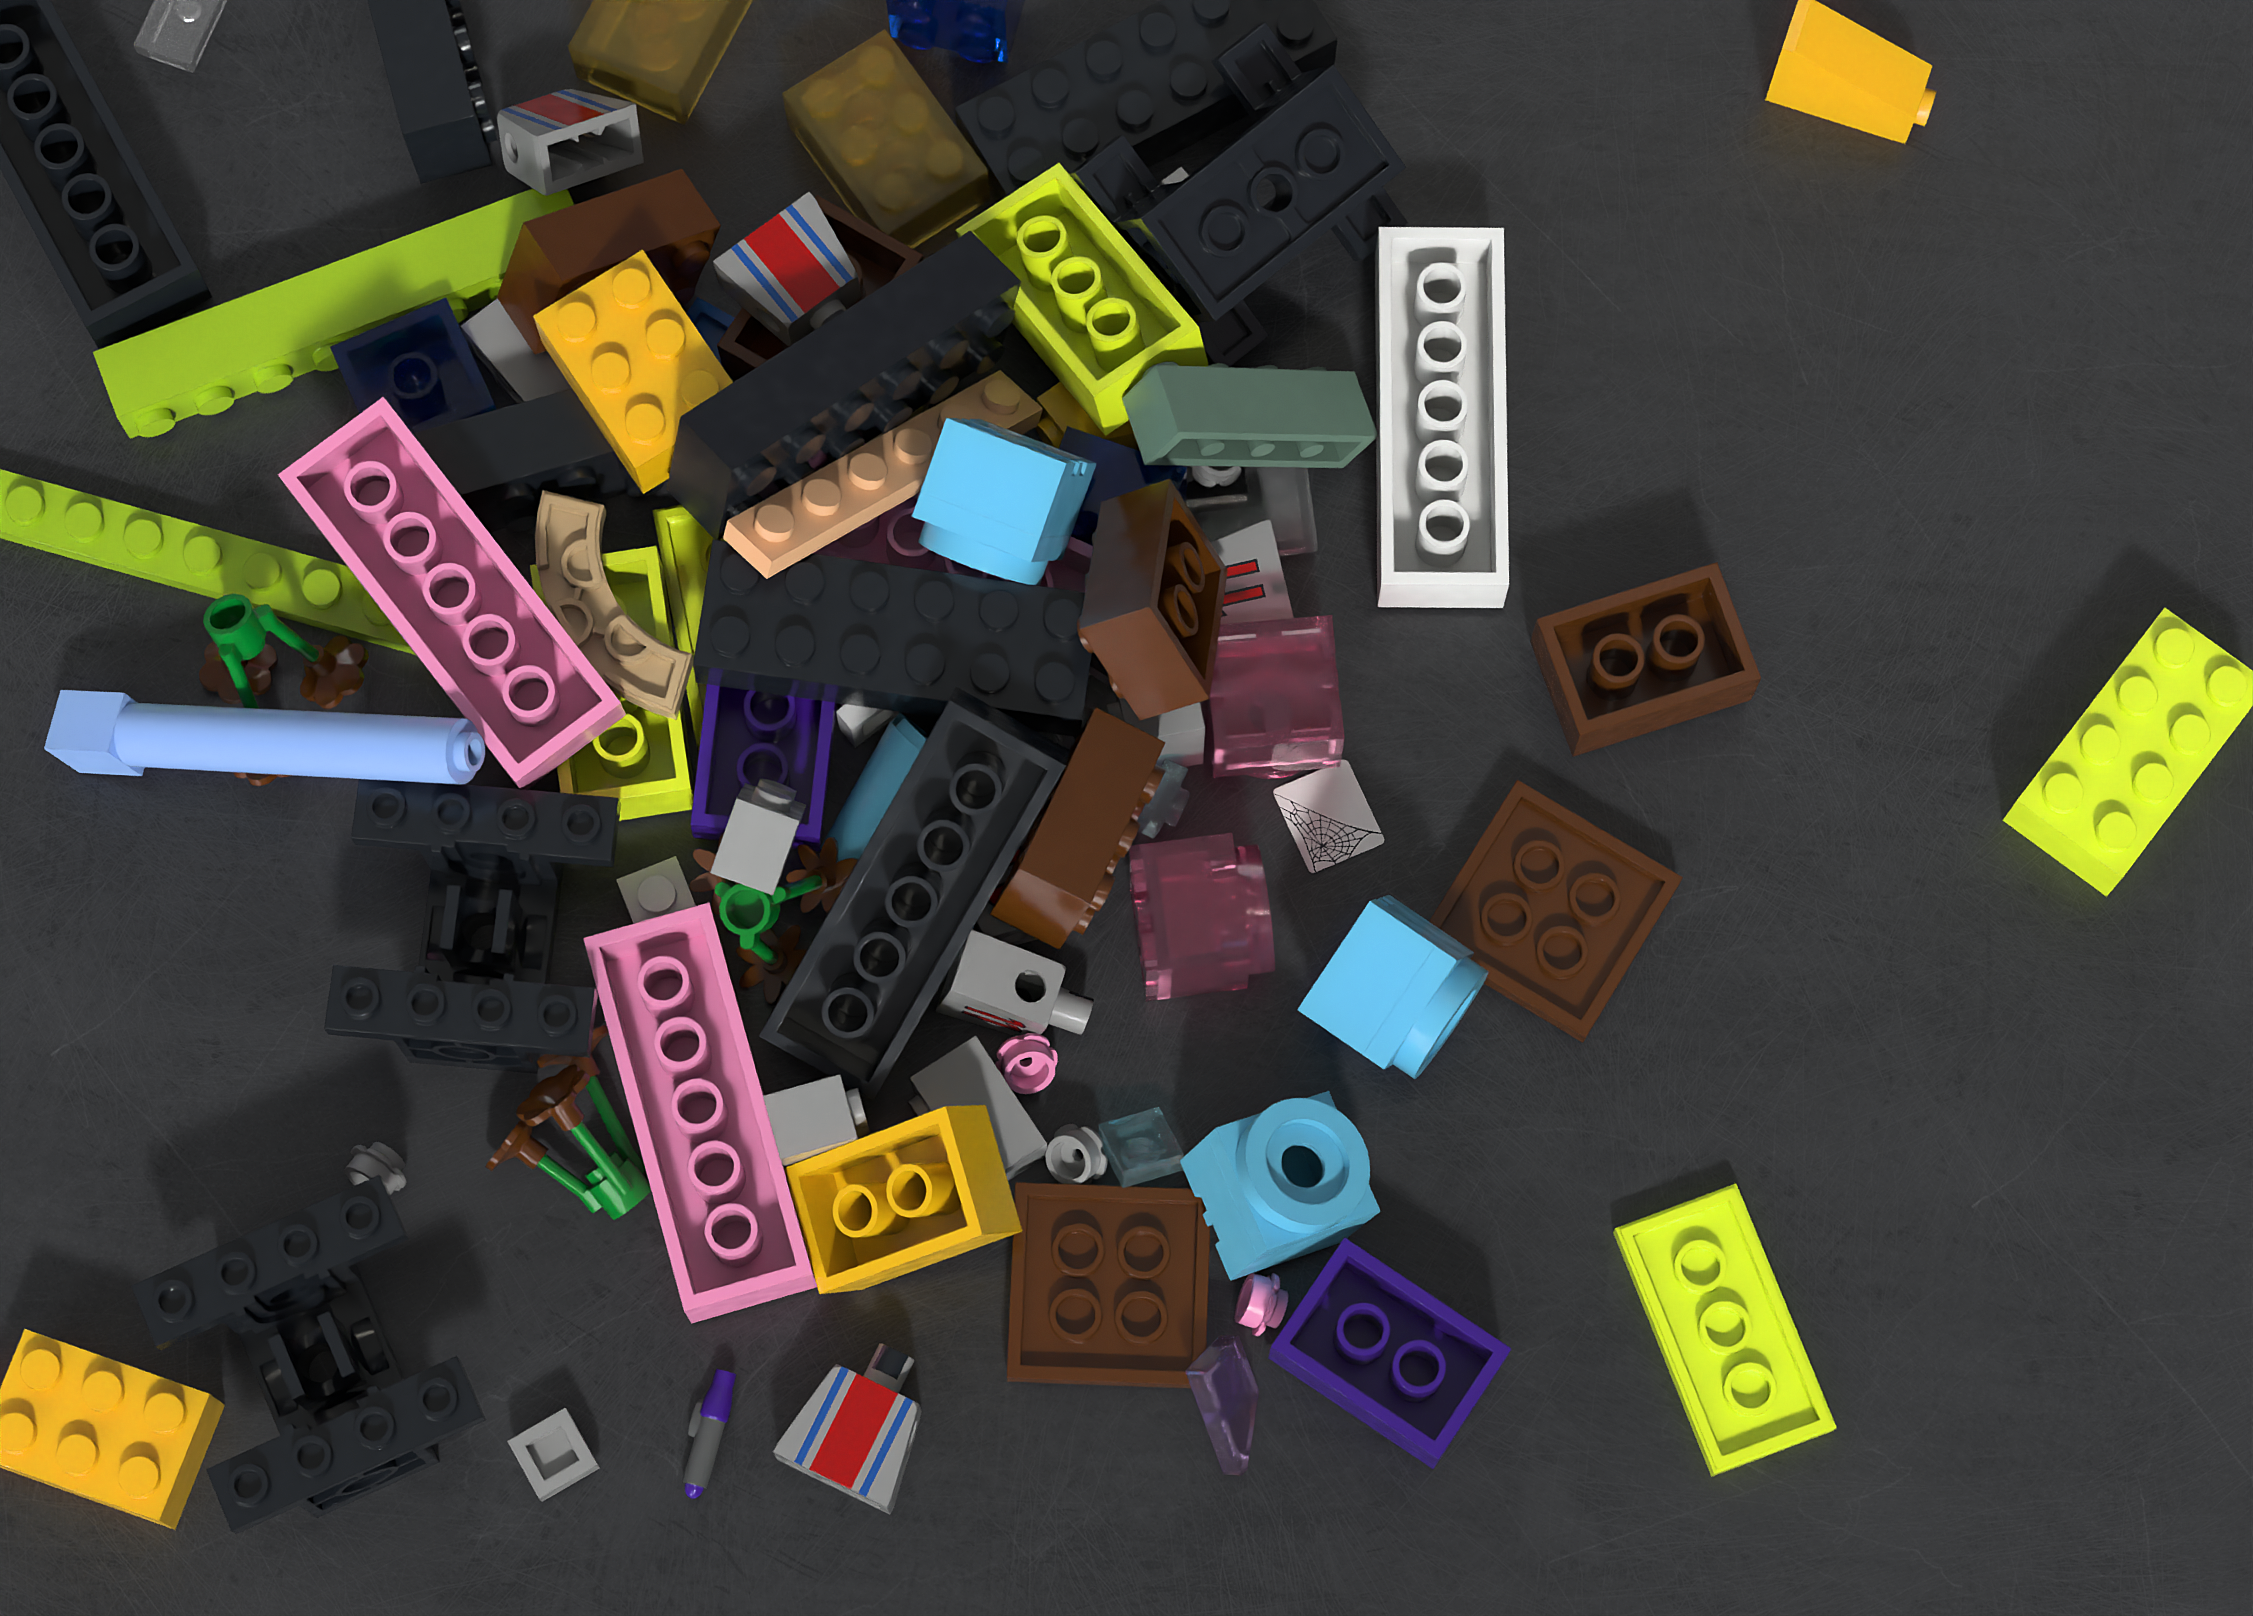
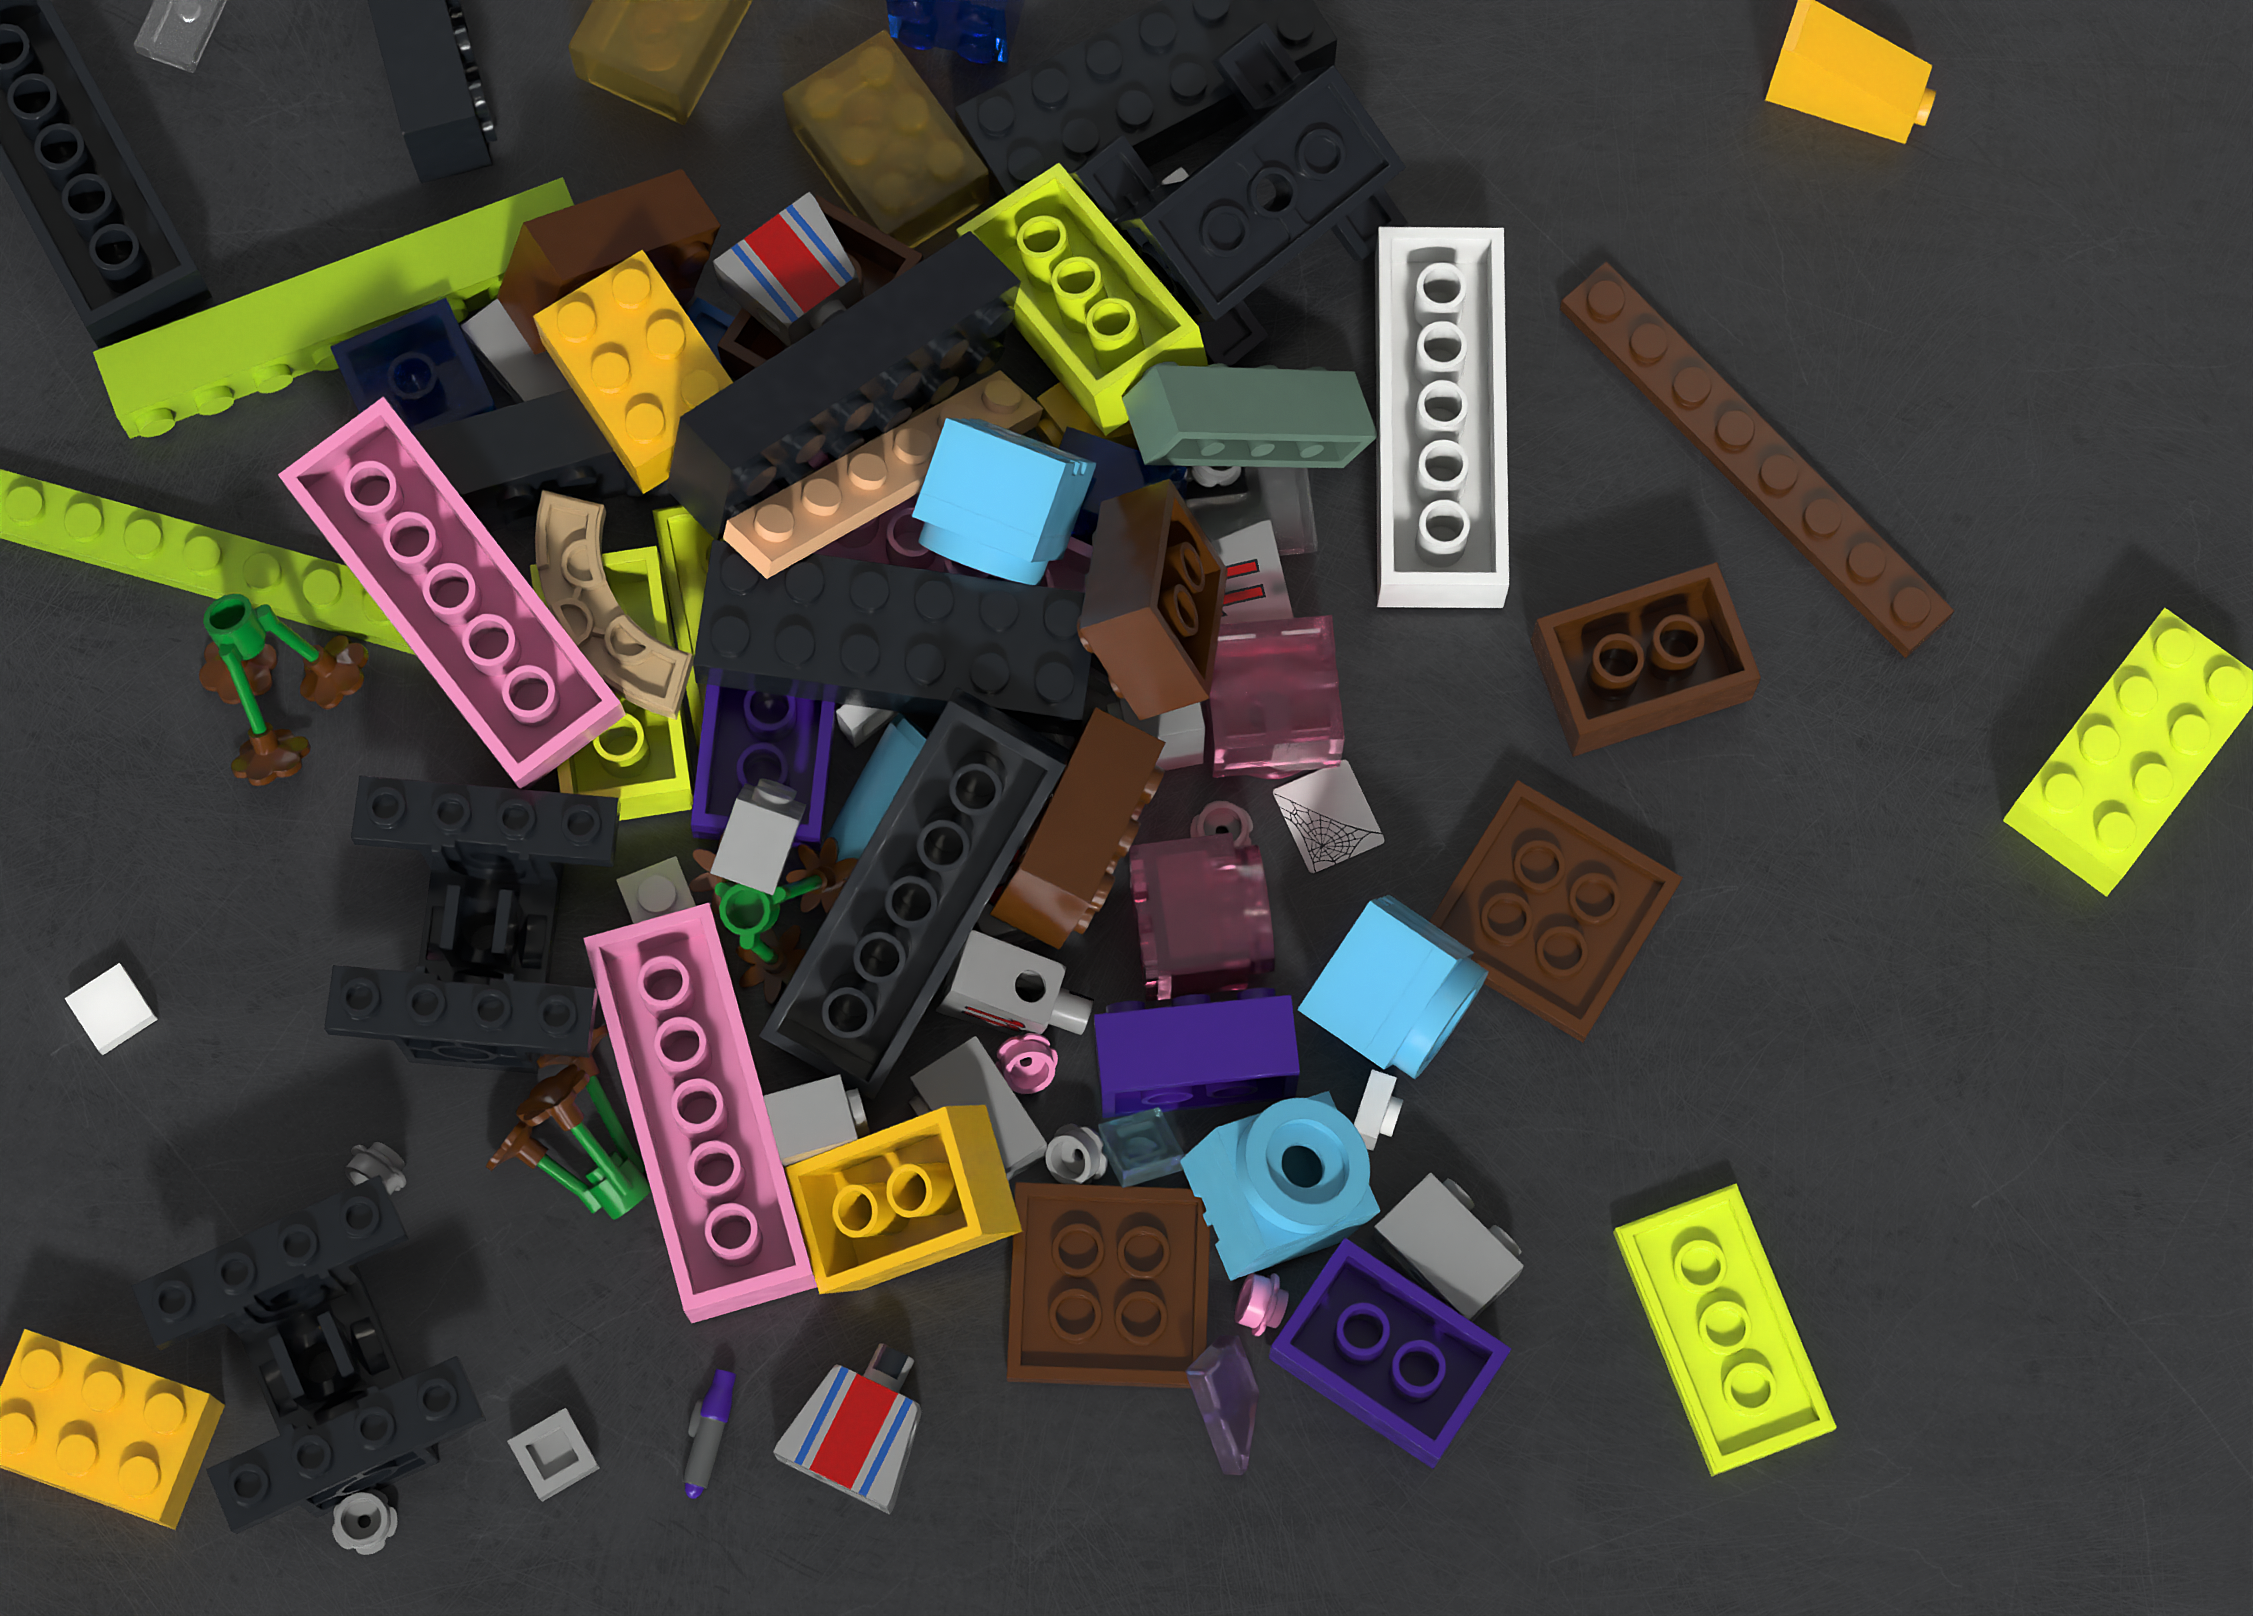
light blue brick [44,690,485,784] -> none
light grey torso [497,89,644,196] -> none
clear light blue plate [1137,759,1191,839] -> none
none -> white tile [64,963,158,1055]
none -> light grey plate [332,1489,398,1555]
none -> dark purple brick [1094,988,1300,1118]
none -> light grey plate [1190,801,1253,862]
none -> white plate [1354,1069,1403,1151]
none -> light grey brick [1371,1172,1524,1322]
none -> reddish brown plate [1560,261,1954,658]

